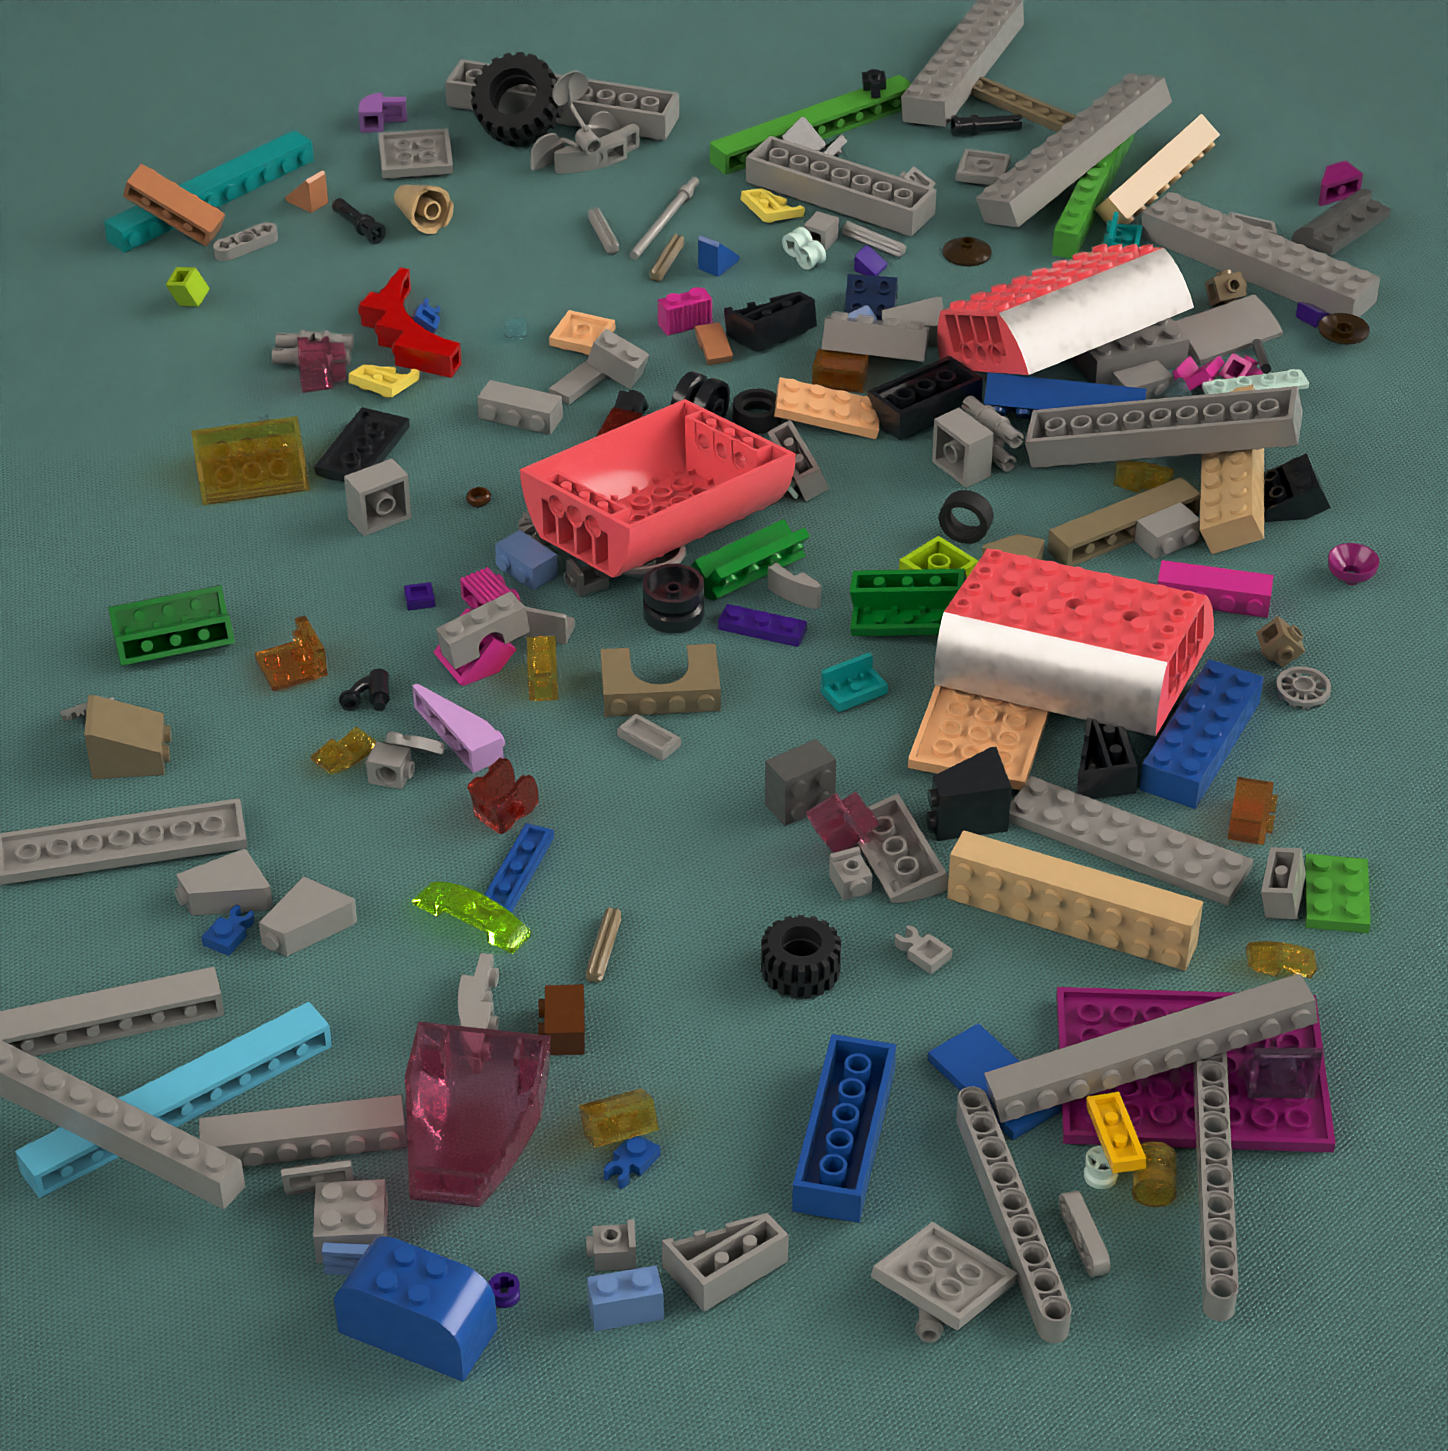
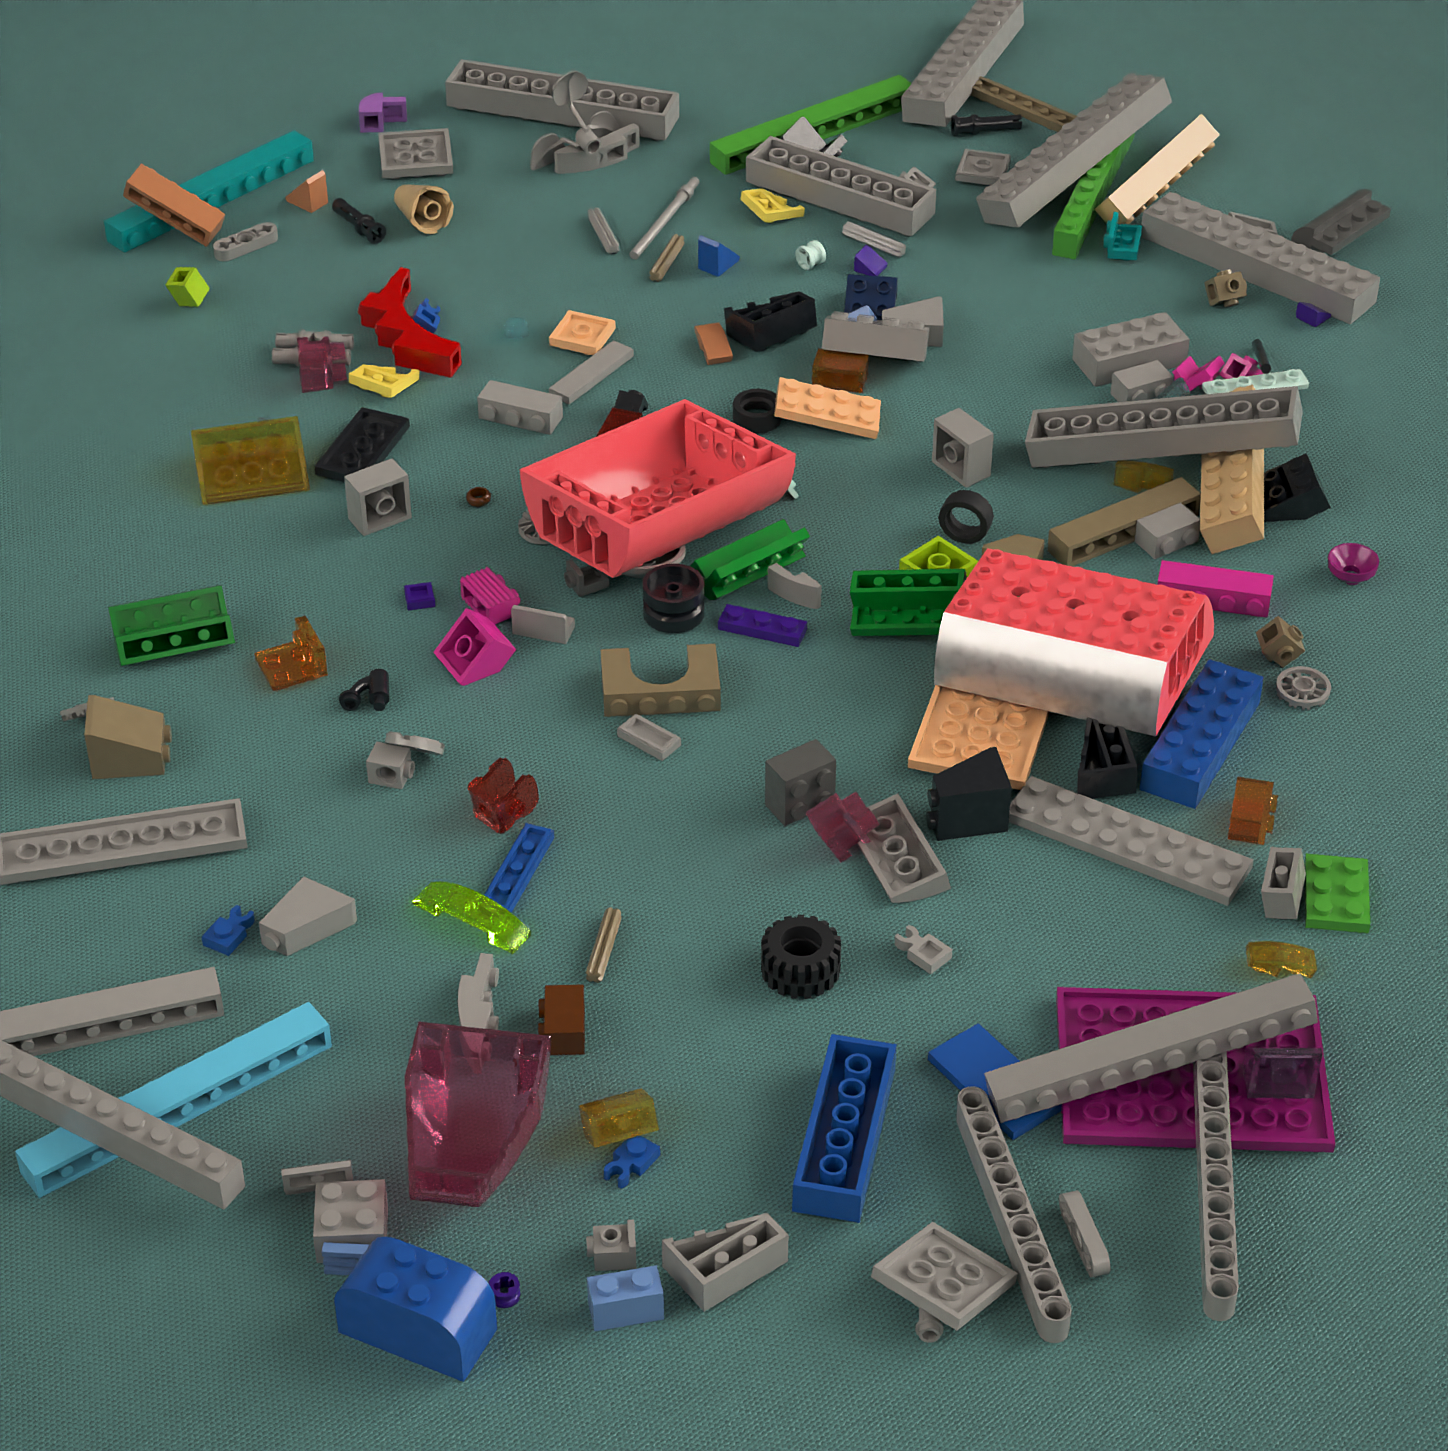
light grey slope [174,848,273,916] -> none
light grey brick [199,1095,407,1167] -> none
clear yellow slope [310,726,376,775] -> none
lavender slope [412,684,505,773] -> none
light grey arch [436,591,530,669] -> none
black tyre [471,51,563,147] -> none
medium blue brick [495,530,558,591] -> none
clear yellow brick [527,636,558,701] -> none
light grey brick [587,329,650,389] -> none
dark pink brick [657,287,712,336] -> none
black wheel [671,371,730,418] -> none
light grey brick [767,420,829,501] -> none
light aqua wheel [782,227,813,257] -> none
light grey brick [804,211,839,252] -> none
teal bracket [820,652,888,712] -> none
light grey brick [829,846,873,901] -> none
black plate [862,69,886,98] -> none
black slope [868,355,983,441] -> none
slope [937,244,1194,375] -> none
dark brown dish [943,237,992,267] -> none
tan brick [947,830,1203,971] -> none
light grey pin [962,396,1024,472] -> none
blue brick [984,372,1147,419] -> none
light aqua wheel [1084,1146,1118,1189] -> none
yellow plate [1086,1092,1146,1174] -> none
clear yellow wheel [1132,1142,1177,1207] -> none
light grey slope [1174,294,1283,364] -> none
magenta slope [1318,160,1363,206] -> none
dark brown dish [1318,313,1370,345] -> none

